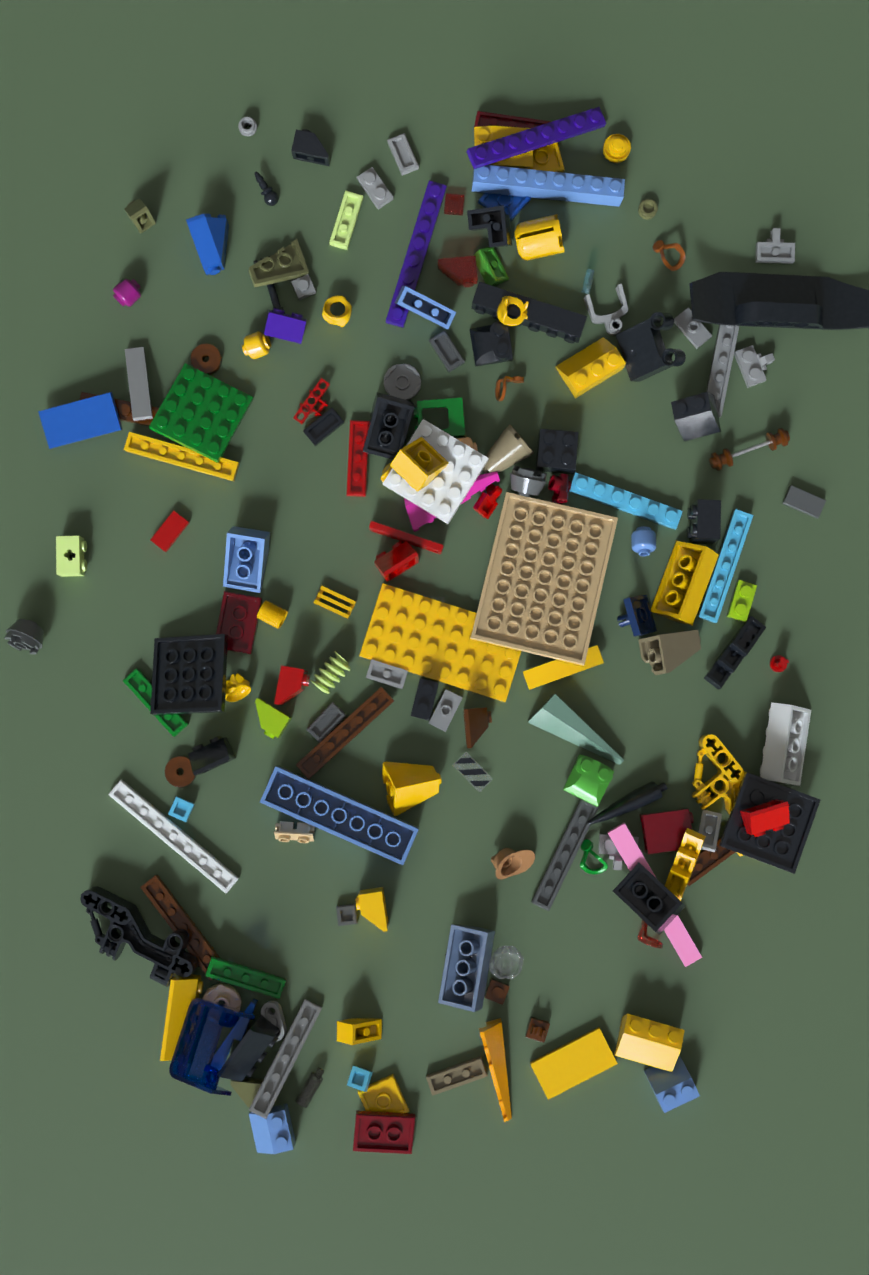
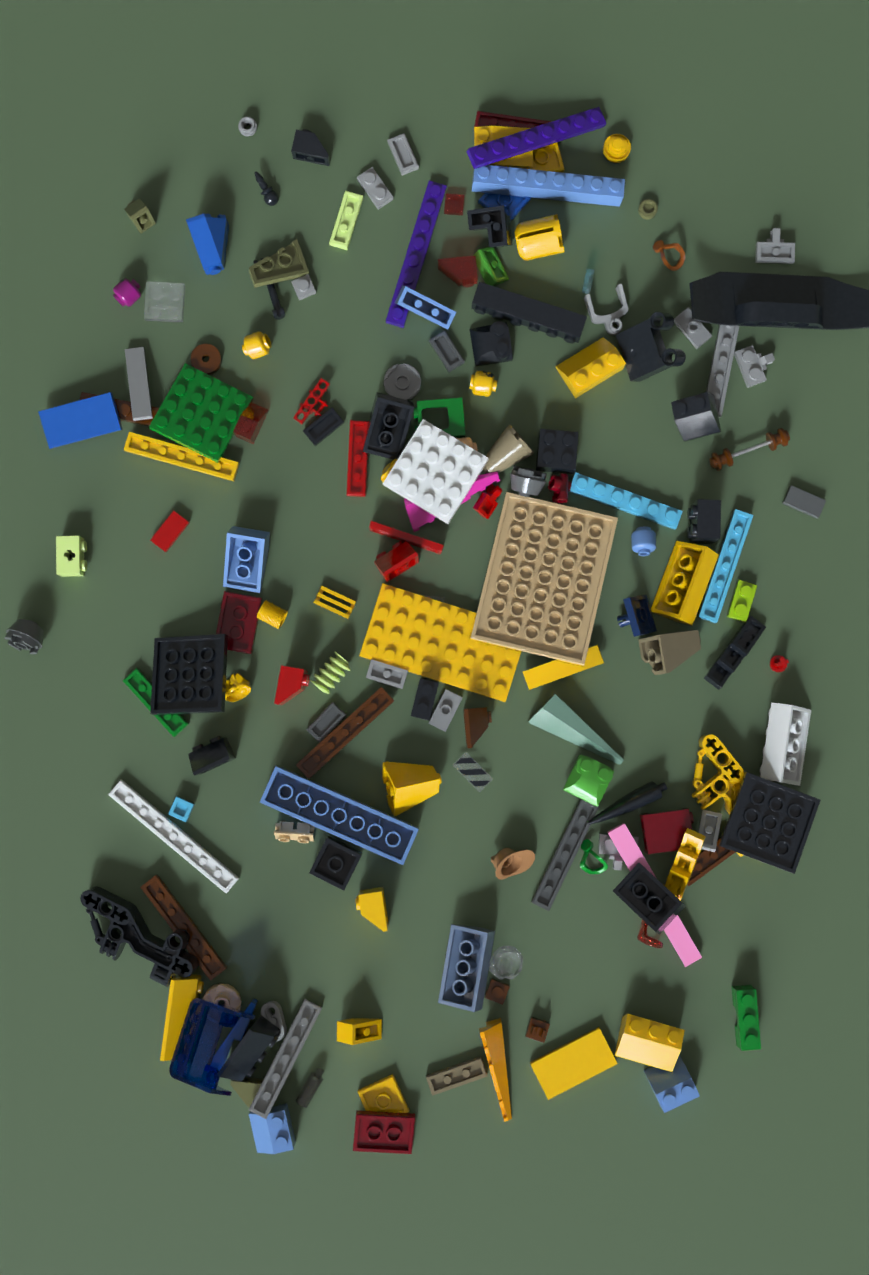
reddish brown piece [165,756,196,787] -> none
green tile [205,956,286,999] -> none
lime slope [255,698,292,739] -> none
dark purple brick [264,308,306,344] -> none
yellow piece [322,296,352,327] -> none
dark grey tile [336,903,358,926] -> none
medium azure plate [347,1066,373,1092] -> none
yellow slope [390,437,449,492] -> none
dark orange piece [495,376,524,401] -> none
yellow piece [497,296,529,326] -> none
red slope [740,799,790,837] -> none
none -> clear plate [144,282,185,322]
none -> clear red slope [233,402,269,444]
none -> black brick [309,836,363,891]
none -> yellow head [469,371,498,397]
none -> green arch [731,985,761,1051]

